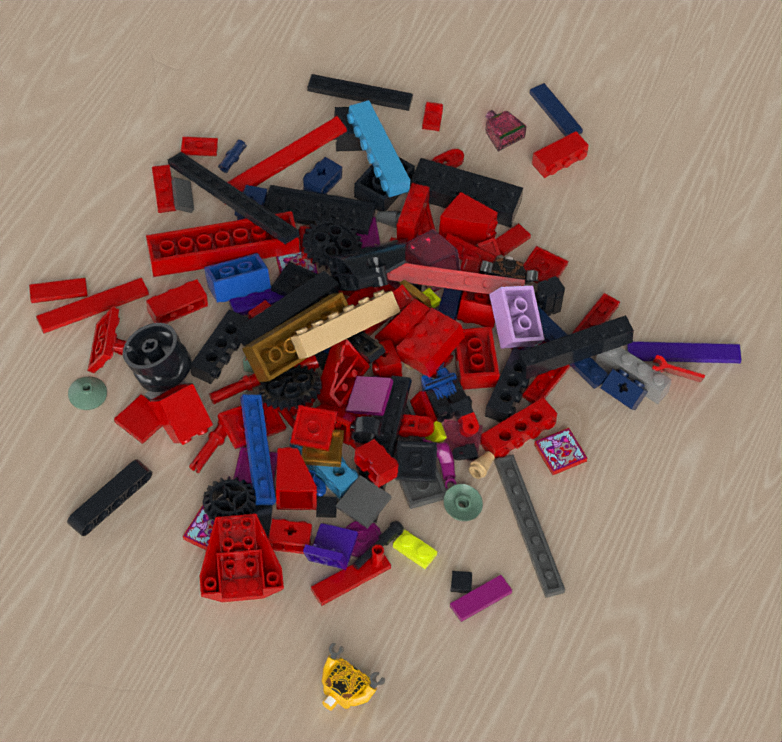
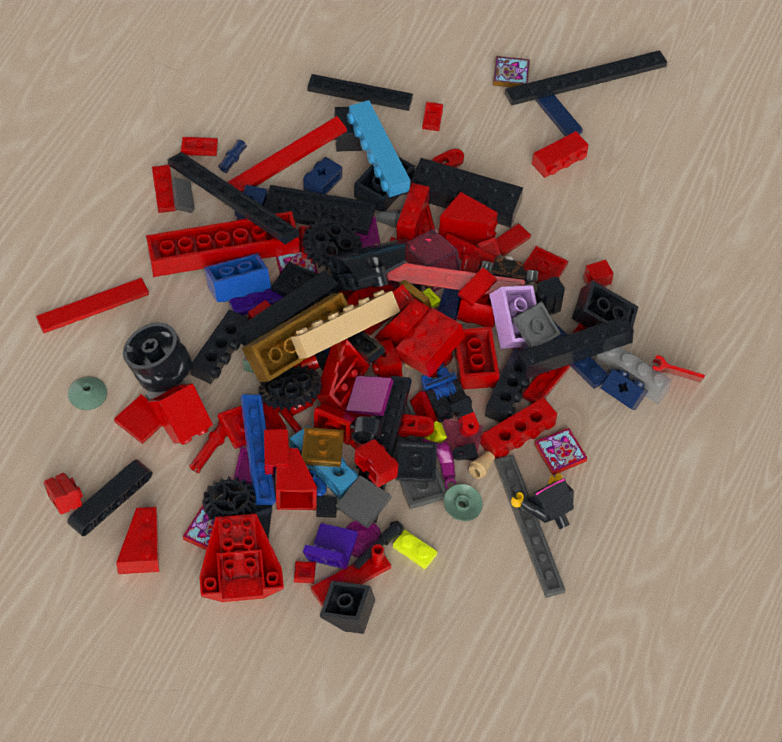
red tile [29,278,88,303] -> none
red plate [87,307,126,373] -> none
red brick [146,279,208,324] -> none
red pin [209,373,261,405] -> none
red brick [268,518,312,554] -> none
red tile [290,405,338,451] -> none
torso [321,643,385,711] -> none
magenta tile [450,575,512,622] -> none
black tile [451,571,472,593] -> none
clear pink torso [485,110,527,152] -> none
dark purple tile [626,342,742,364] -> none
none -> red brick [44,472,83,515]
none -> red wedge [116,507,159,574]
none -> red panel [264,429,289,475]
none -> red tile [294,561,316,584]
none -> black slope [320,581,376,634]
none -> red tile [458,267,497,307]
none -> tile [493,56,530,87]
none -> black plate [505,50,667,106]
none -> black torso [511,473,574,529]
none -> dark grey tile [512,301,561,348]
none -> black slope [572,280,639,328]
none -> red brick [583,259,614,286]

